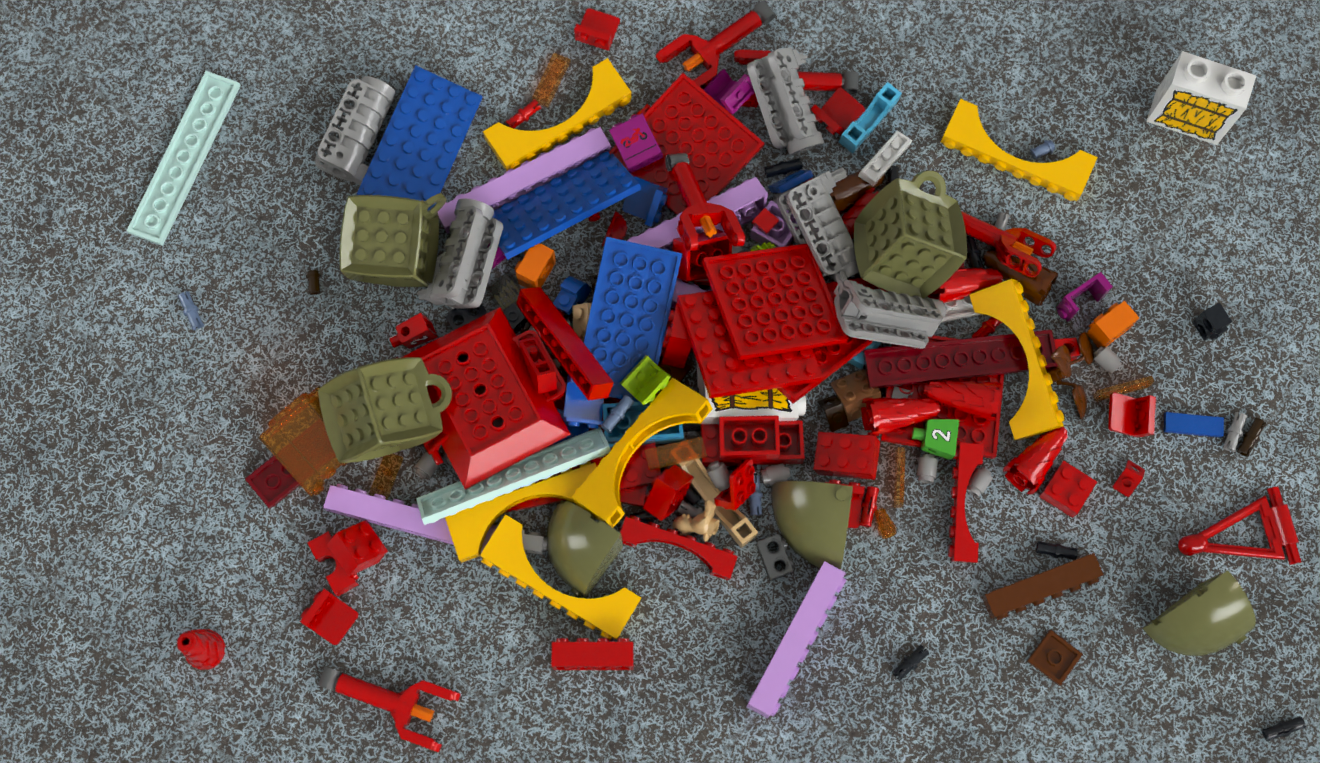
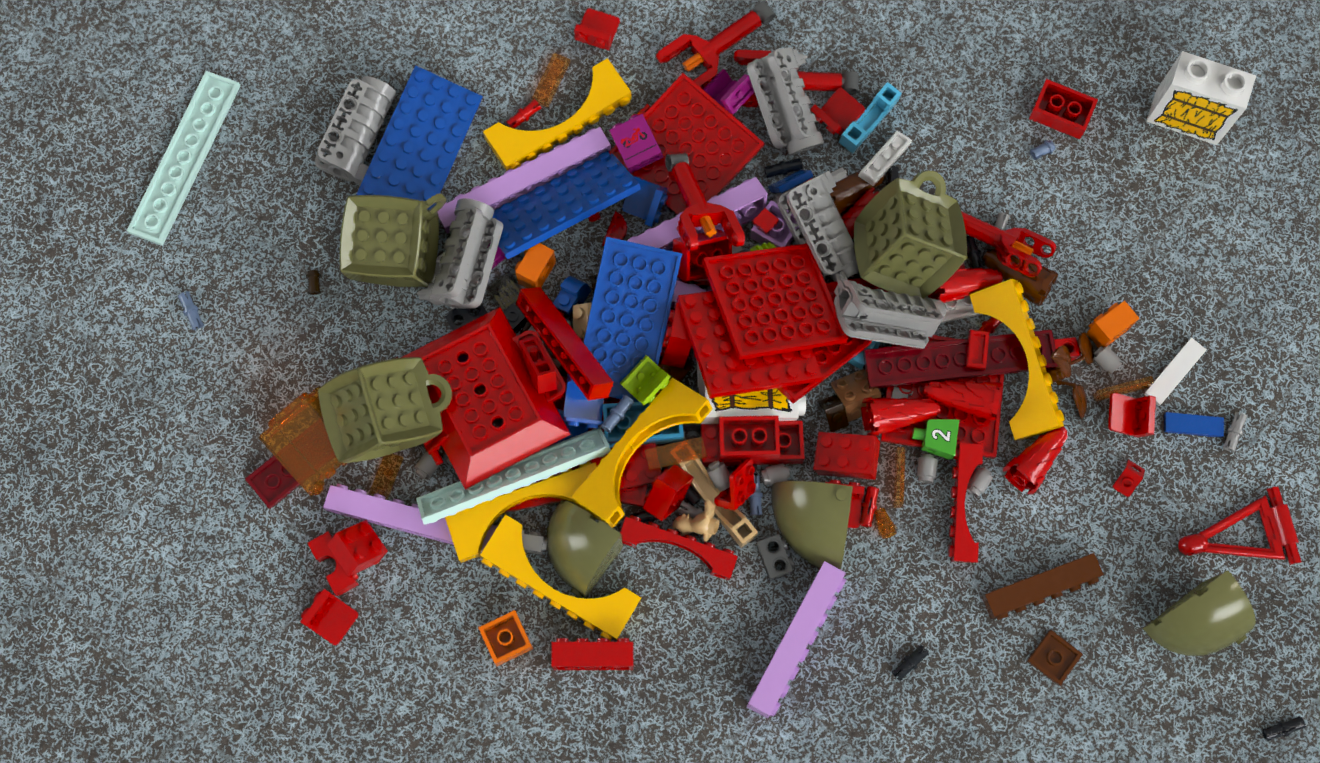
red cone [177,629,226,670] -> none
red piece [317,666,461,752] -> none
red torso [389,313,438,349] -> none
yellow arch [941,99,1098,201] -> none
black pin [1036,541,1078,560] -> none
red brick [1039,460,1097,518] -> none
magenta panel [1056,272,1113,322] -> none
black brick [1192,302,1232,341] -> none
dark brown pin [1237,418,1267,457] -> none
none -> orange brick [478,610,533,666]
none -> red tile [965,329,989,371]
none -> red brick [1029,79,1098,139]
none -> white tile [1144,338,1207,406]

